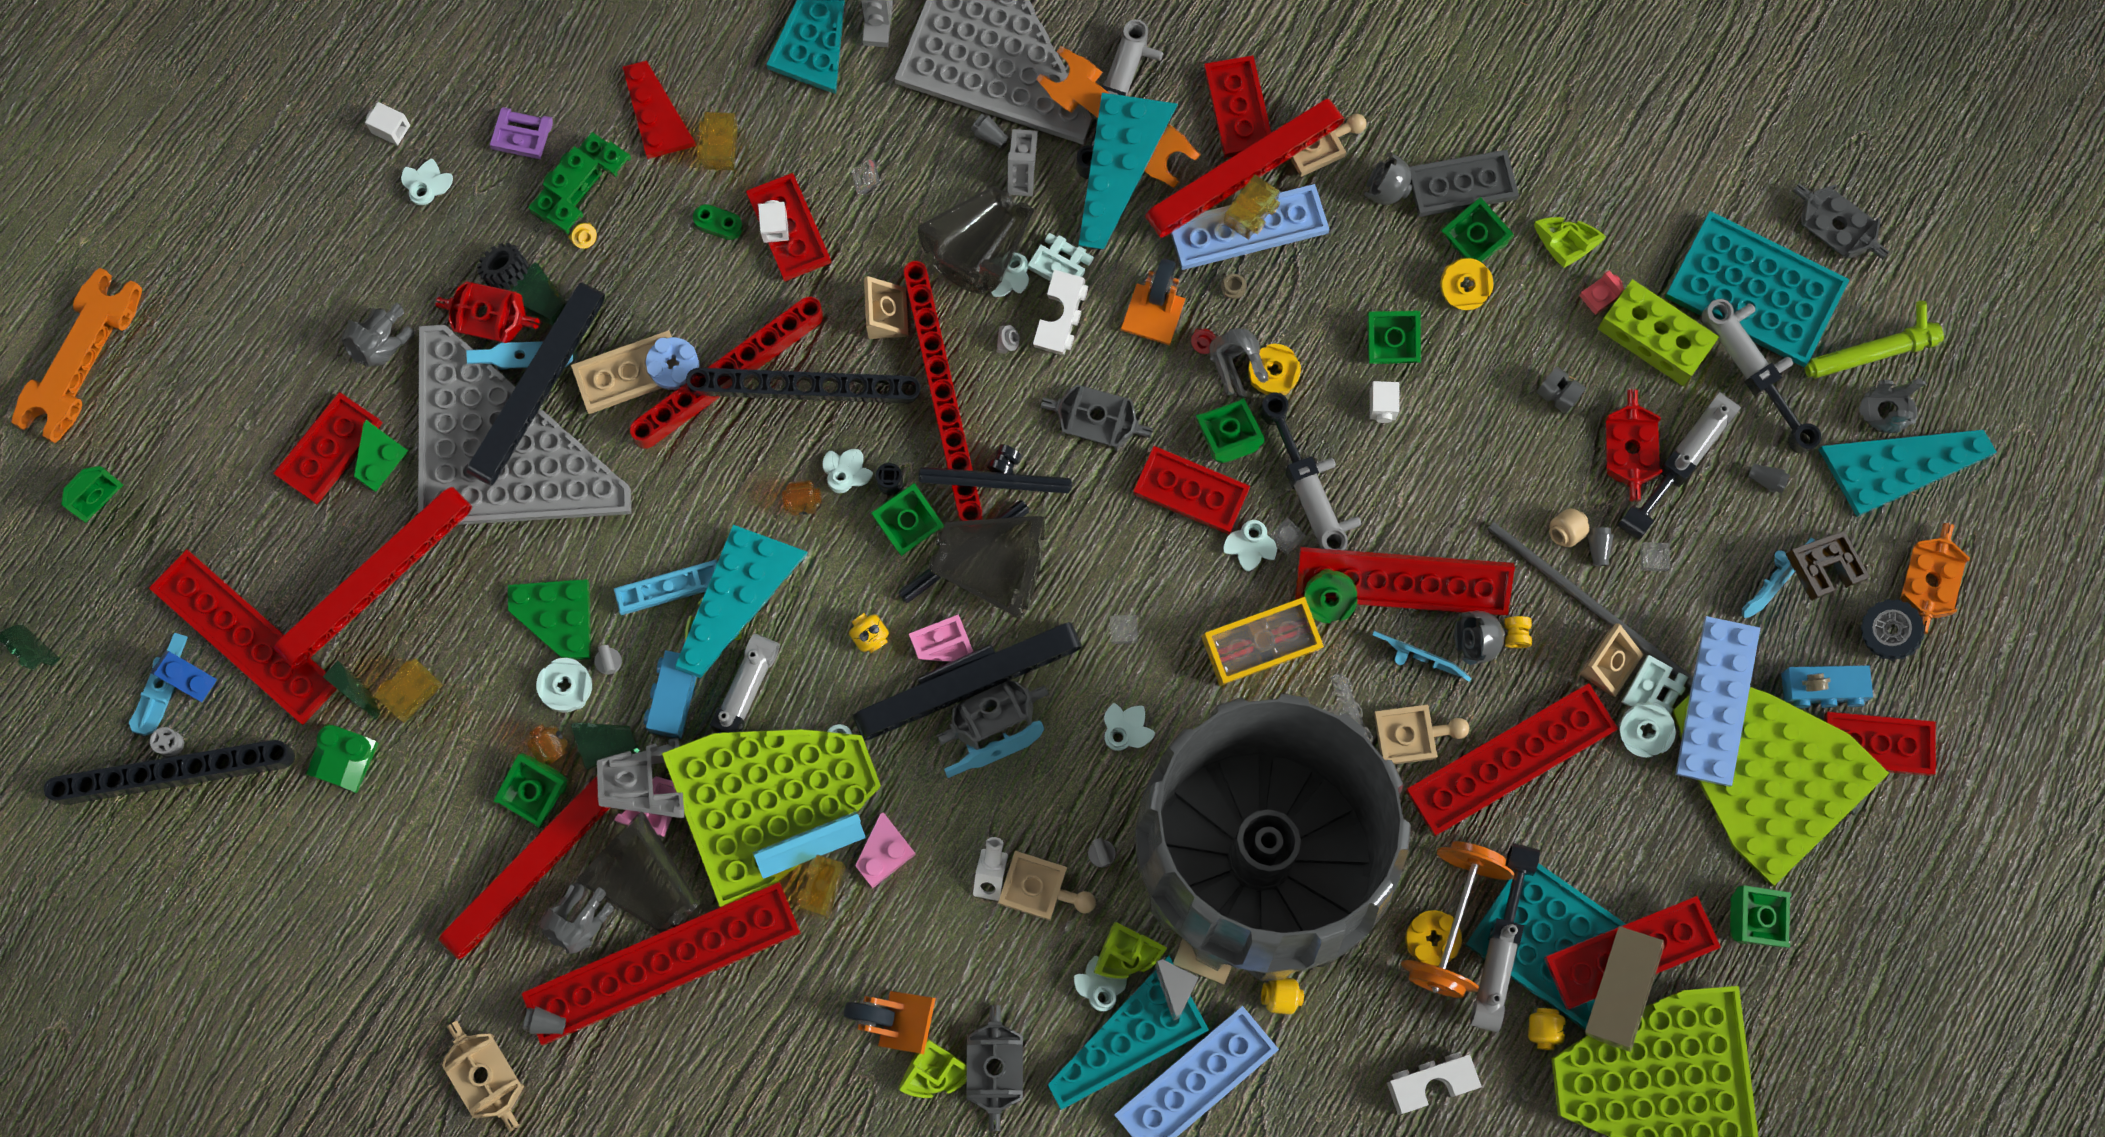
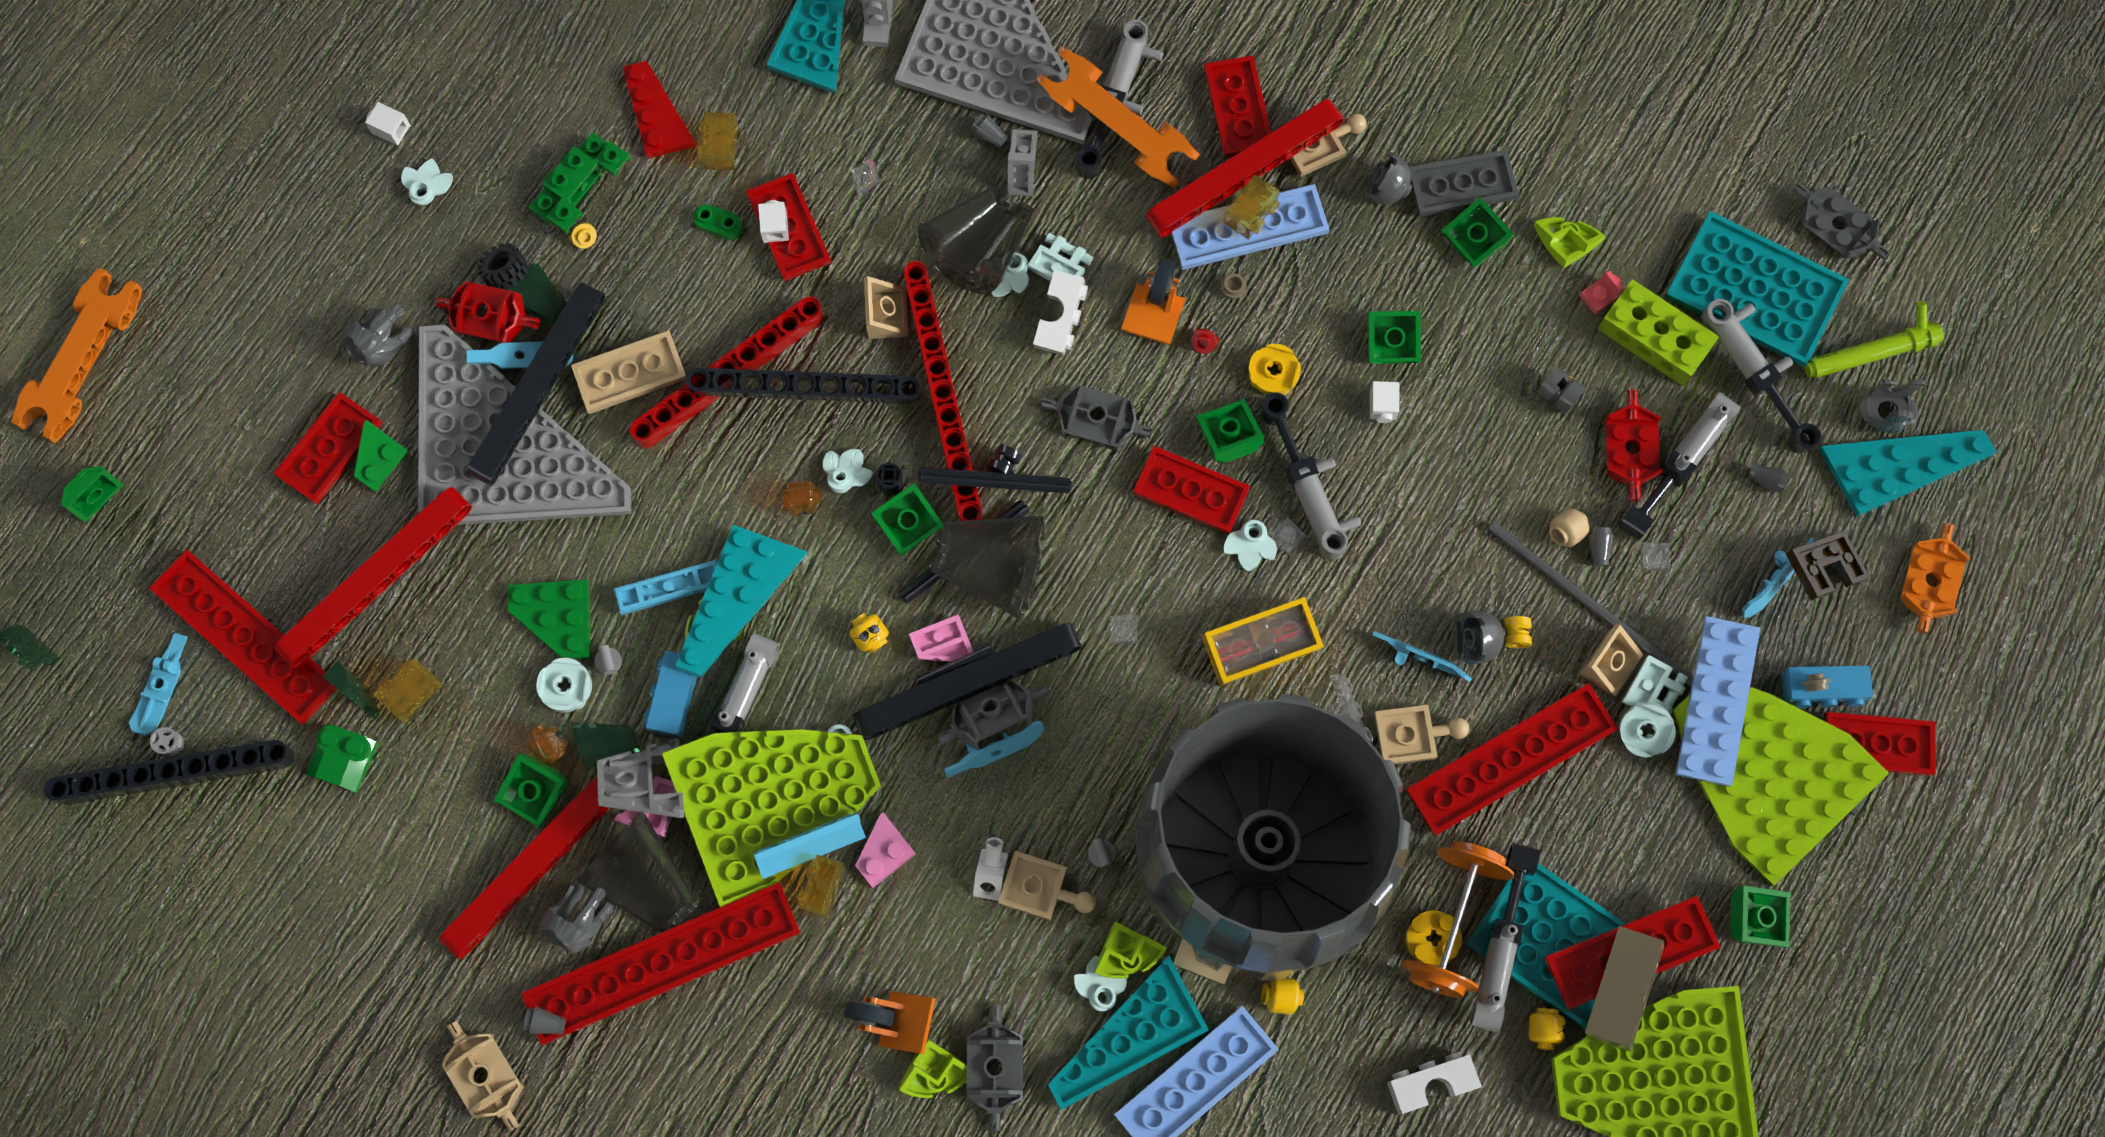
blue brick [150,650,217,702] -> none
medium lavender plate [490,107,553,159] -> none
light blue plate [646,337,699,390] -> none
light grey plate [997,325,1019,354] -> none
teal wing [1079,93,1178,250] -> none
light aqua plate [1104,703,1155,751] -> none
light grey slope [1155,959,1199,1020] -> none
dark grey piece [1209,328,1268,399] -> none
red plate [1295,547,1515,616] -> none
green plate [1304,569,1357,623] -> none
yellow plate [1440,258,1493,310] -> none
black wheel [1861,599,1924,661] -> none

